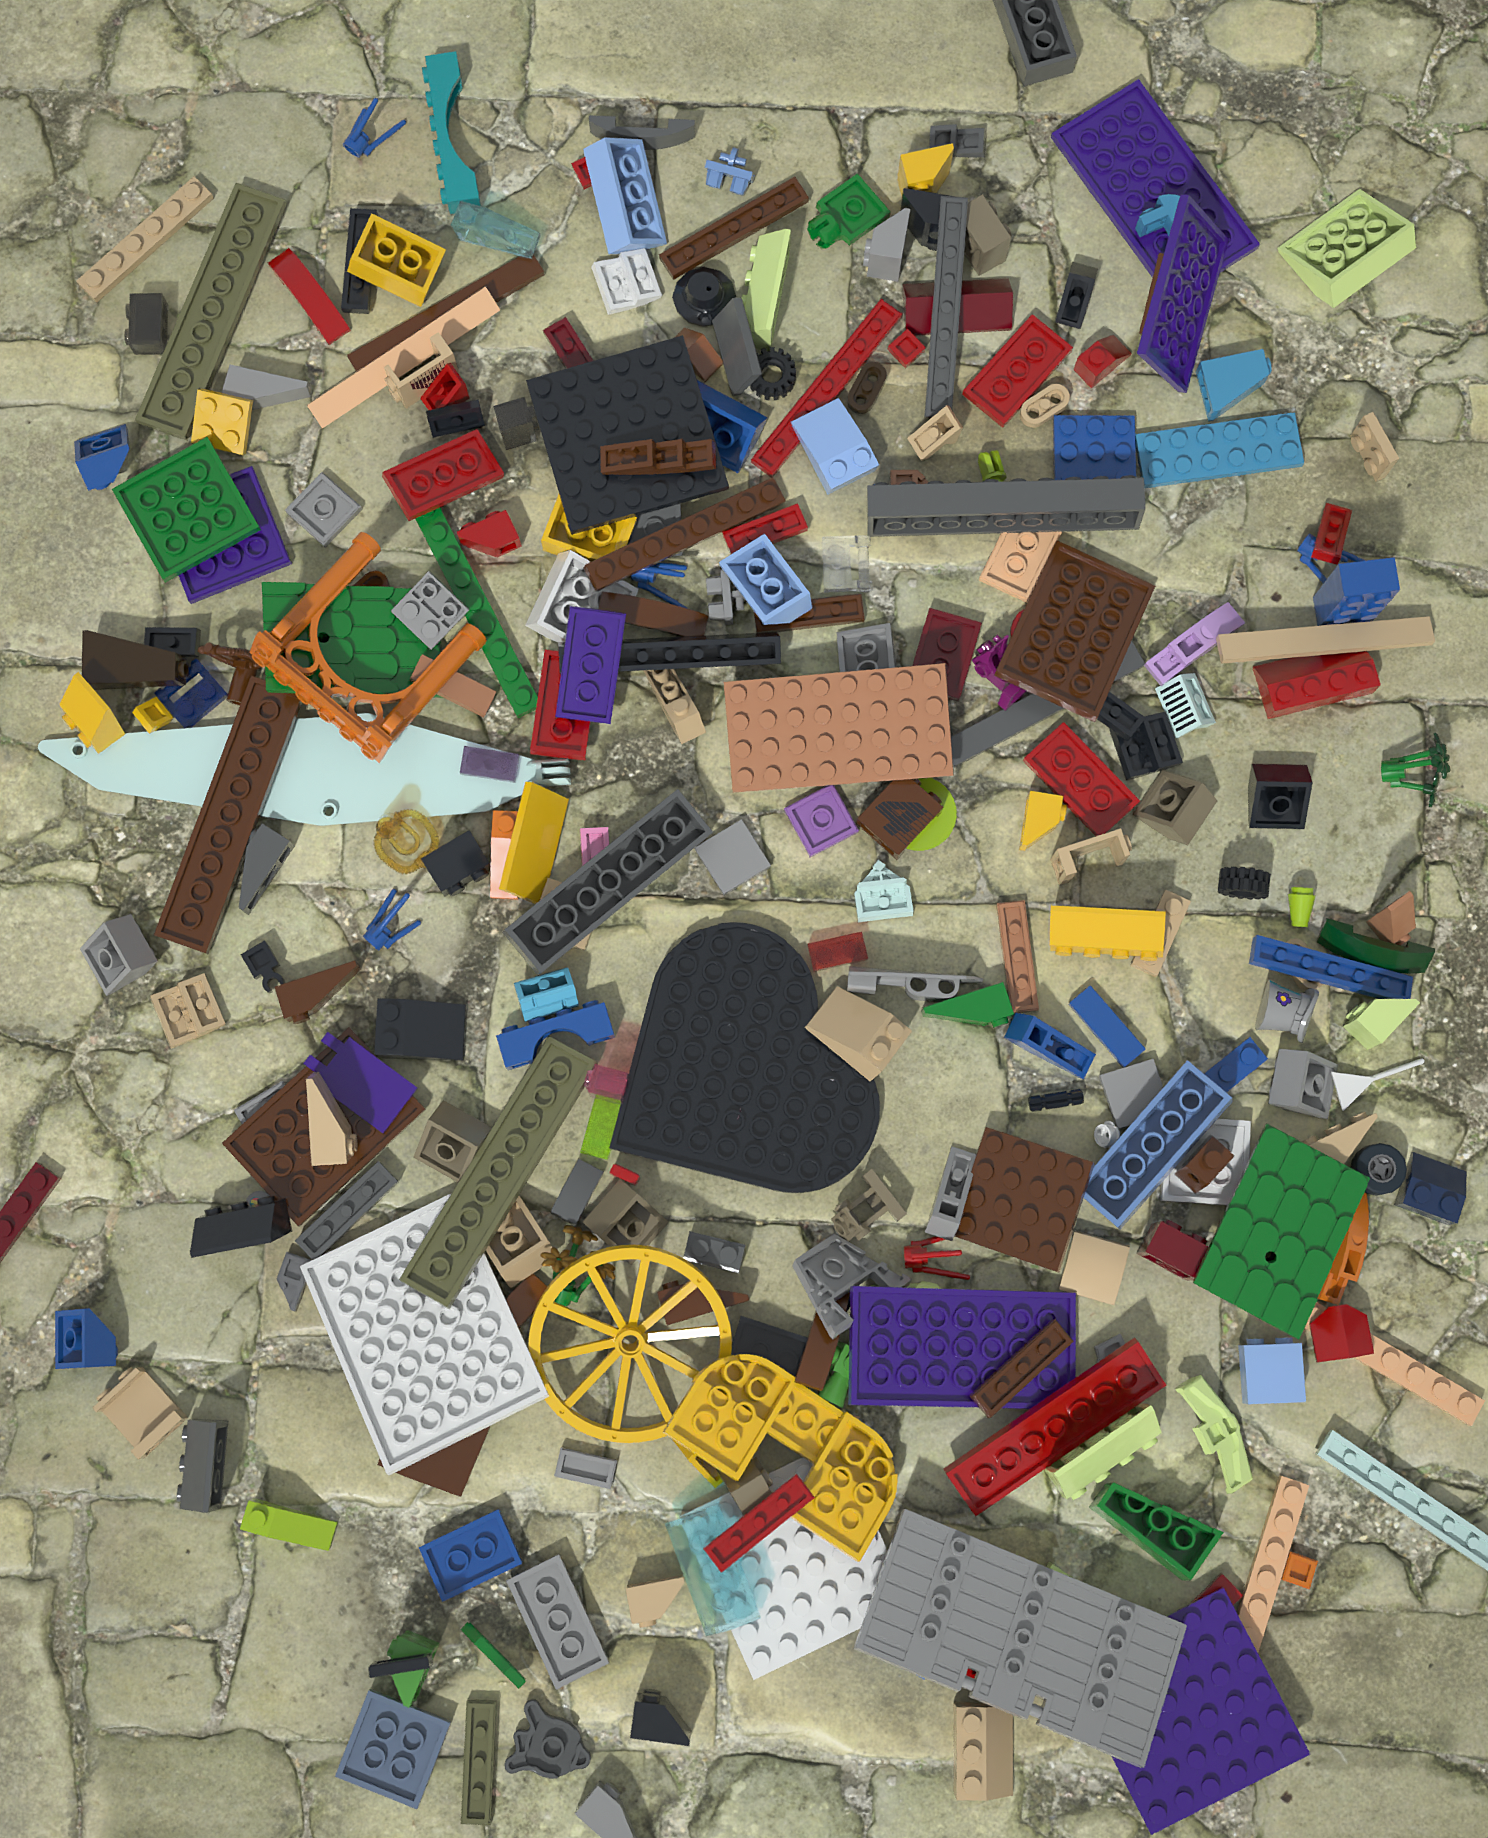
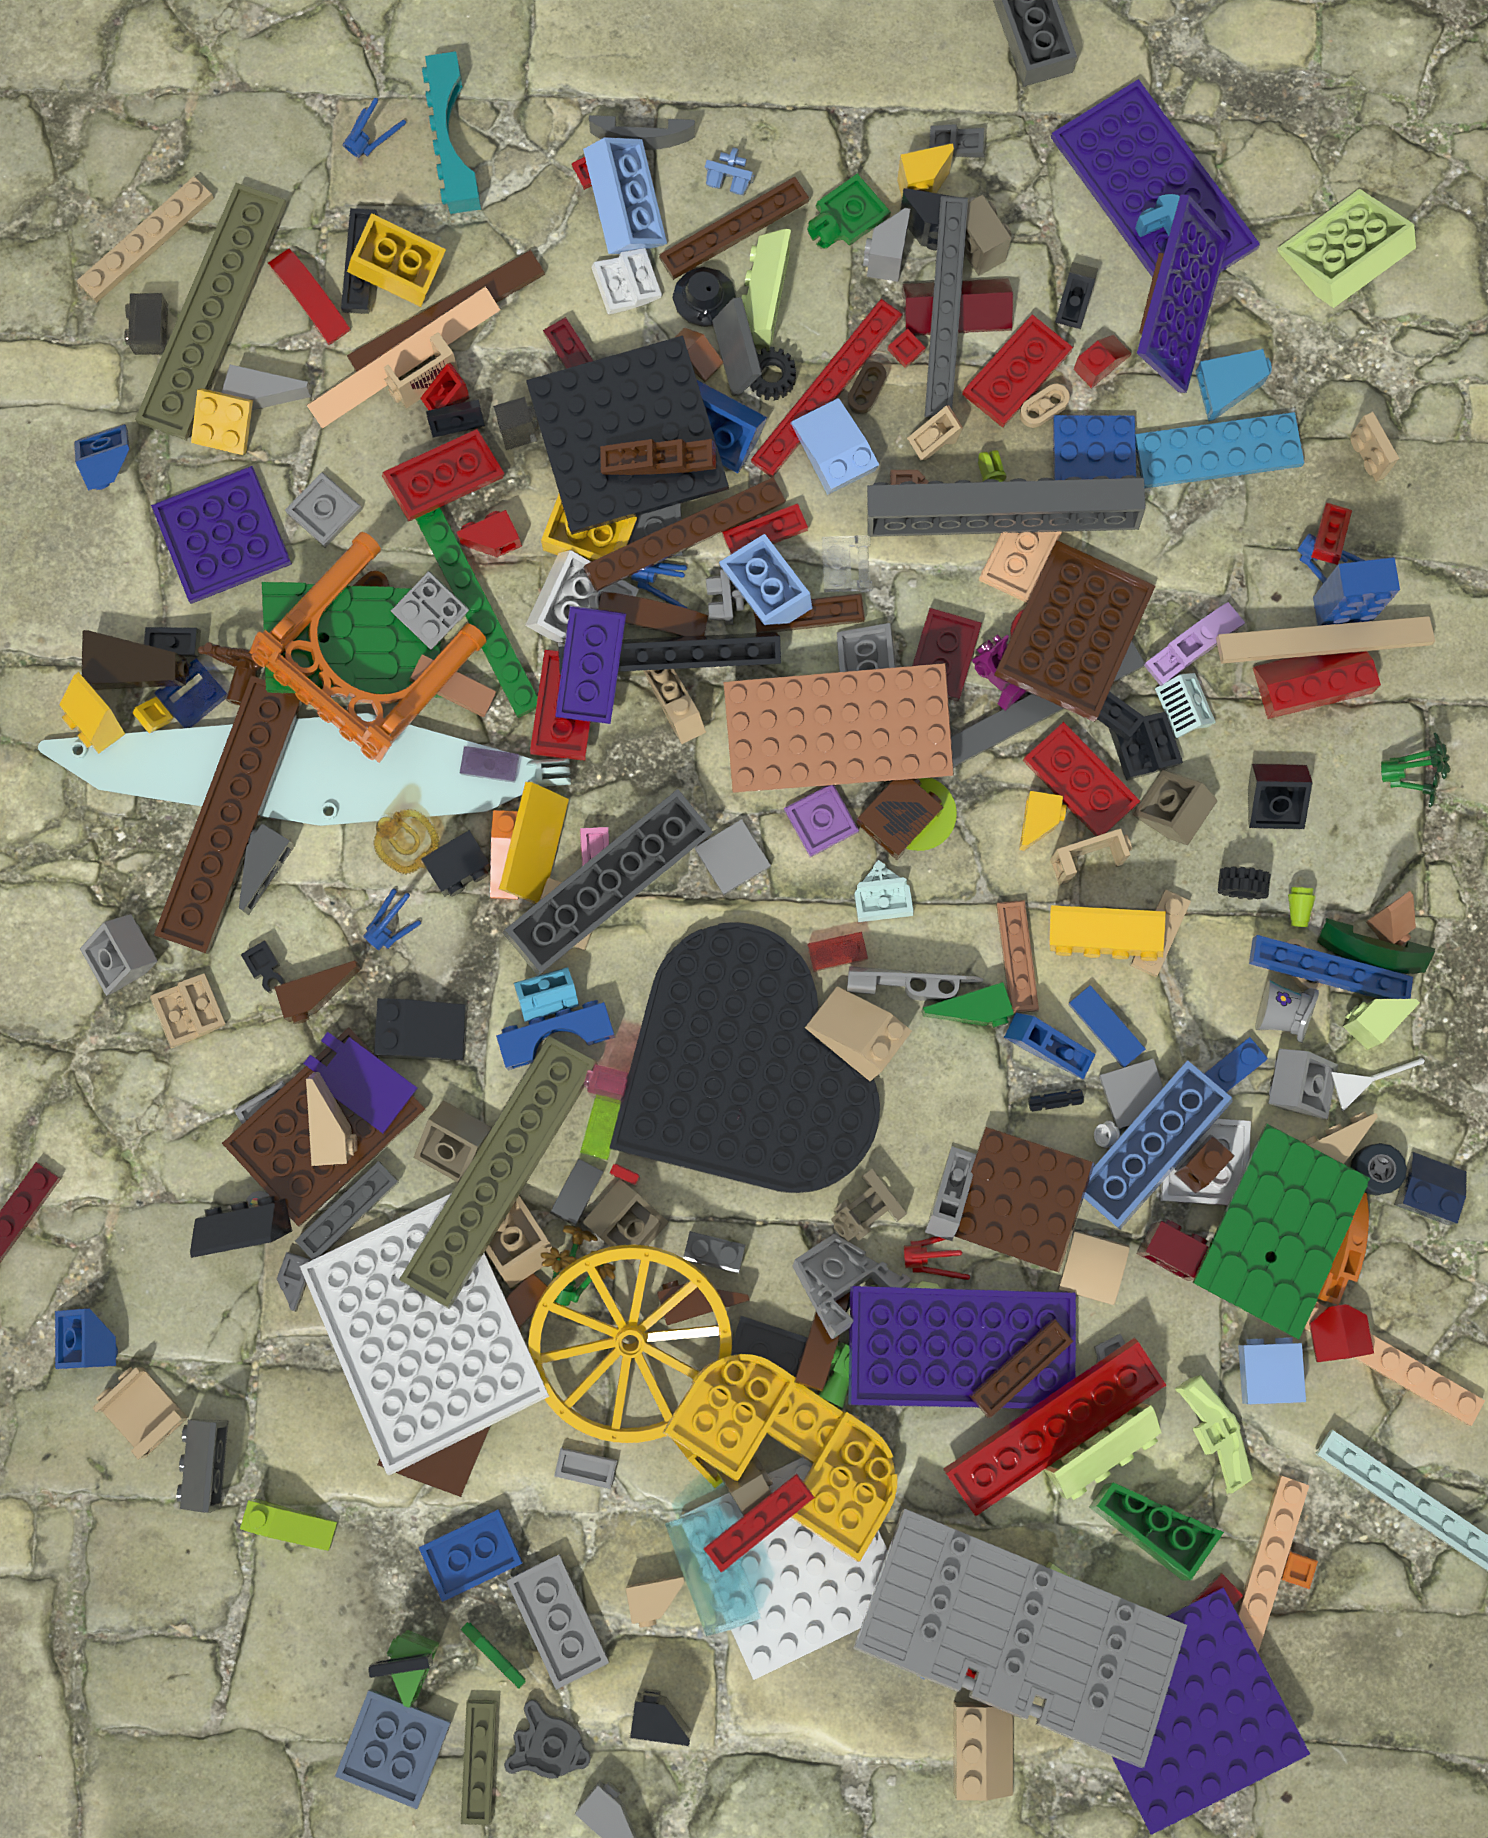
green plate [112,437,261,583] -> none
clear light blue slope [451,201,541,259] -> none

